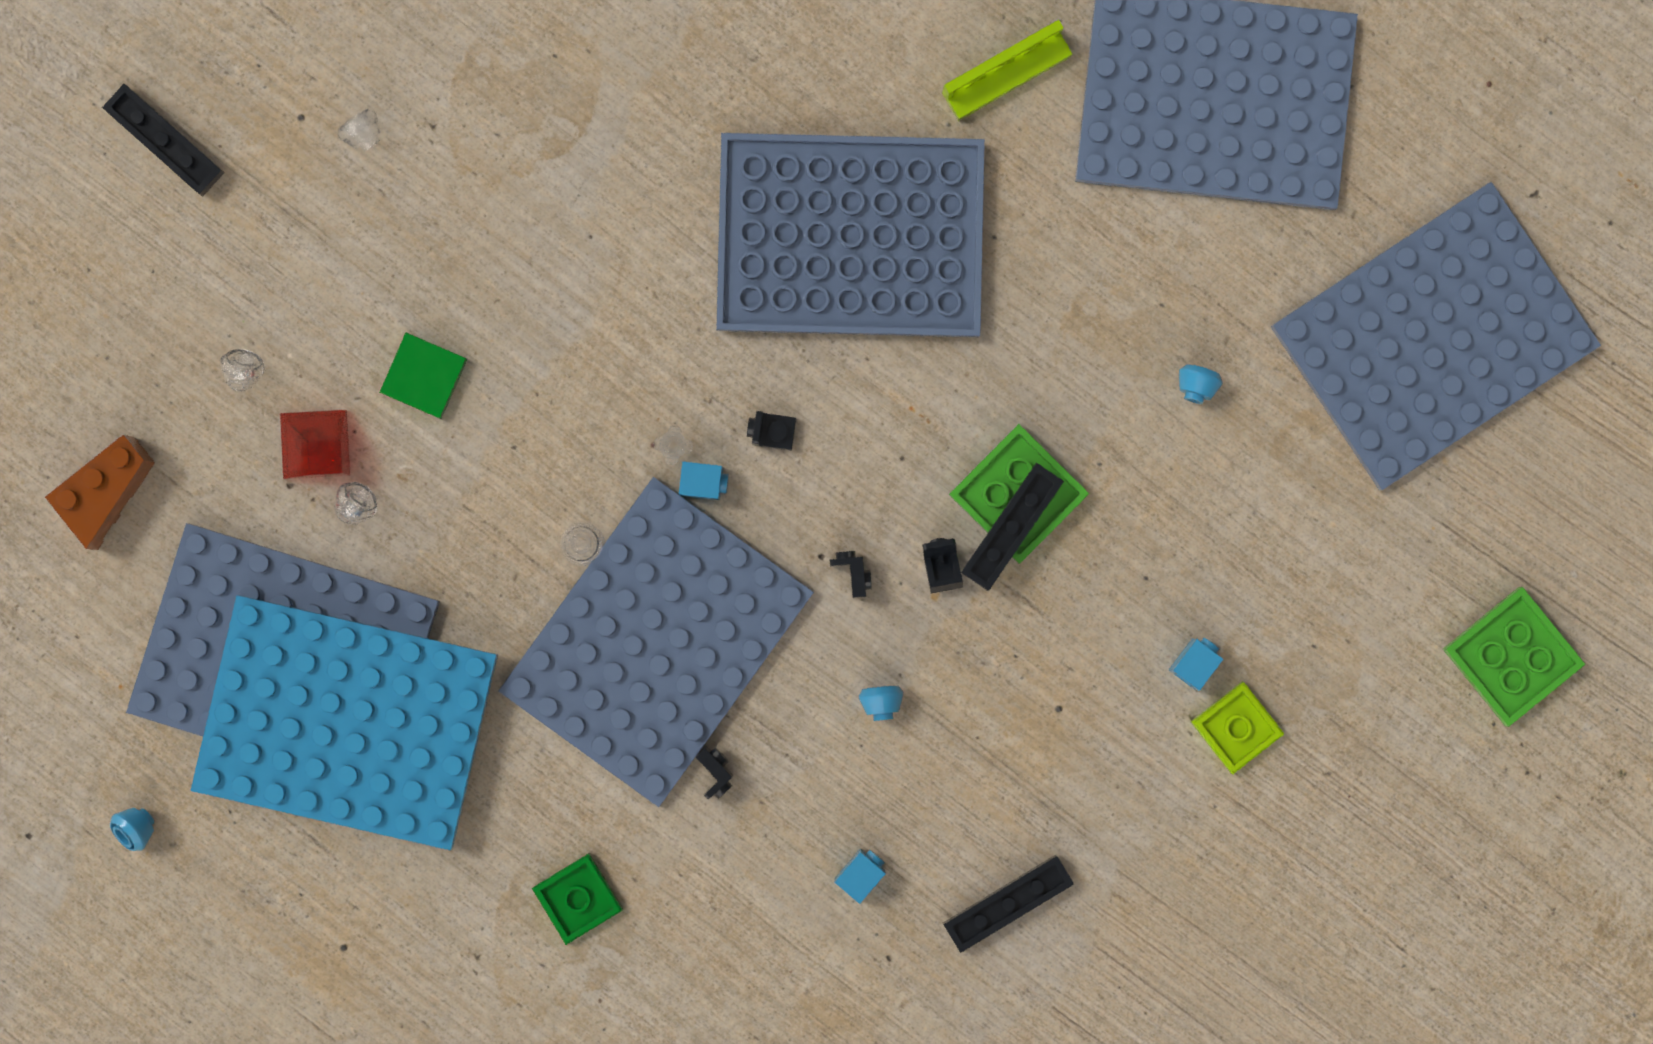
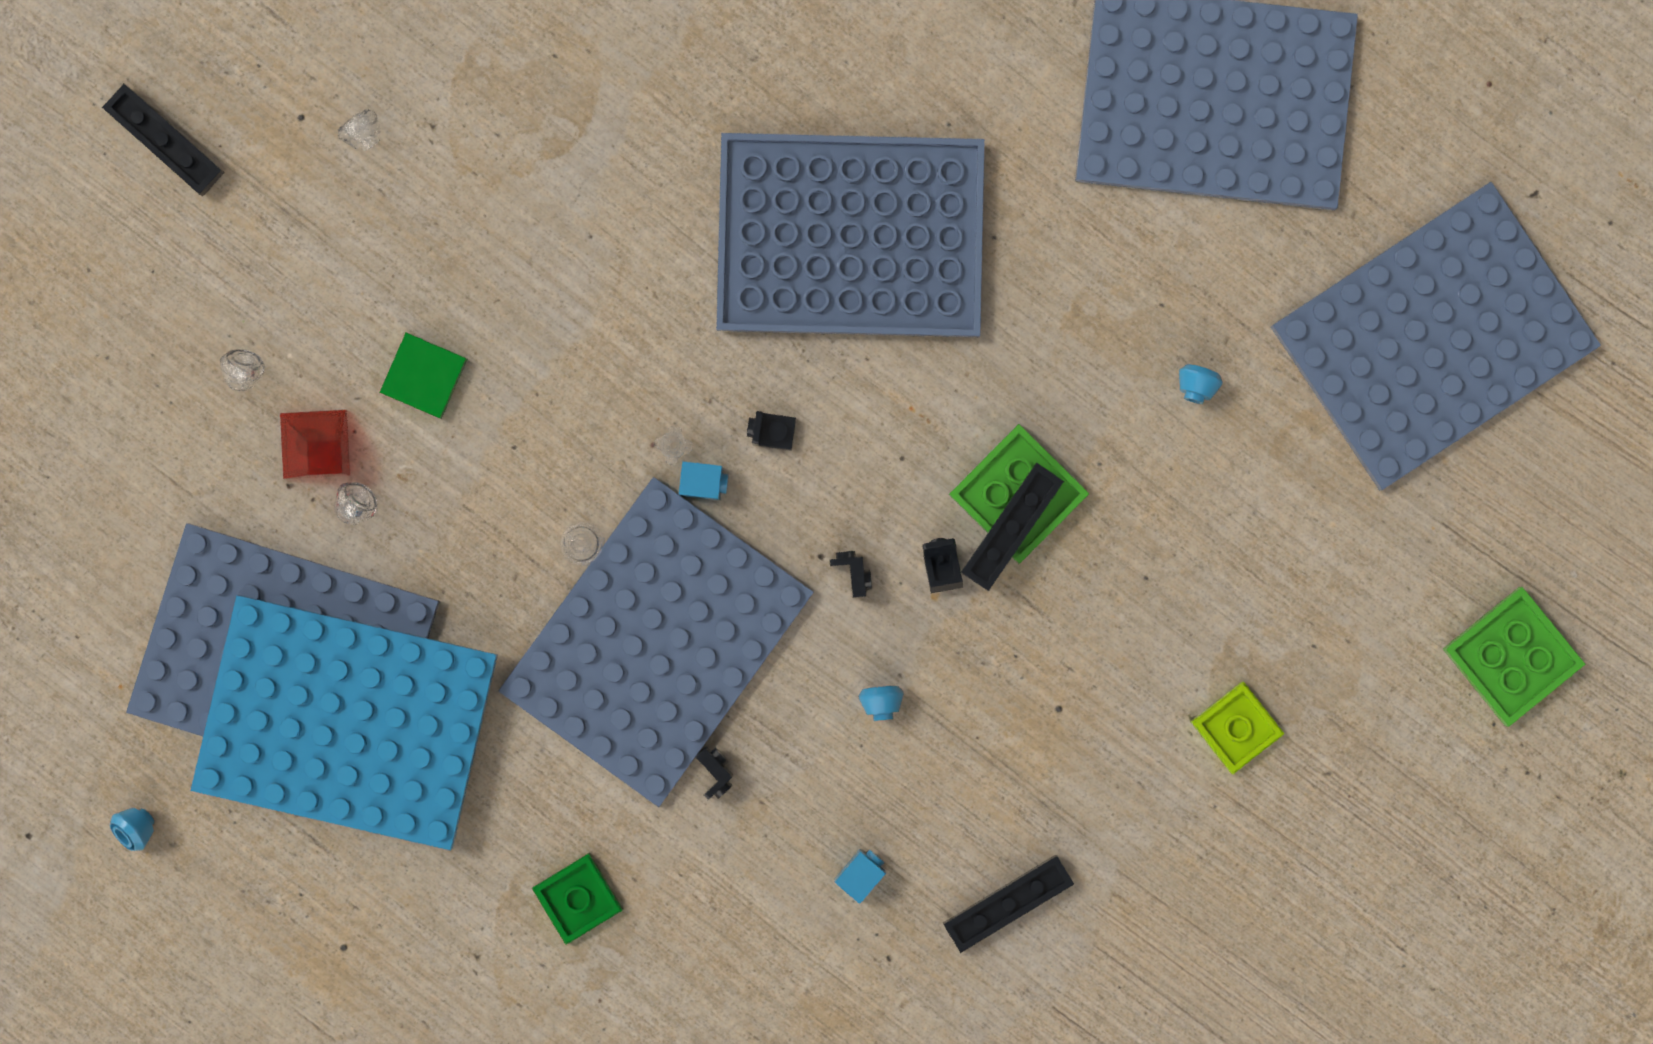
dark orange wedge [45,434,155,550] -> none
lime fence [942,19,1072,121] -> none
dark azure brick [1168,638,1223,691] -> none

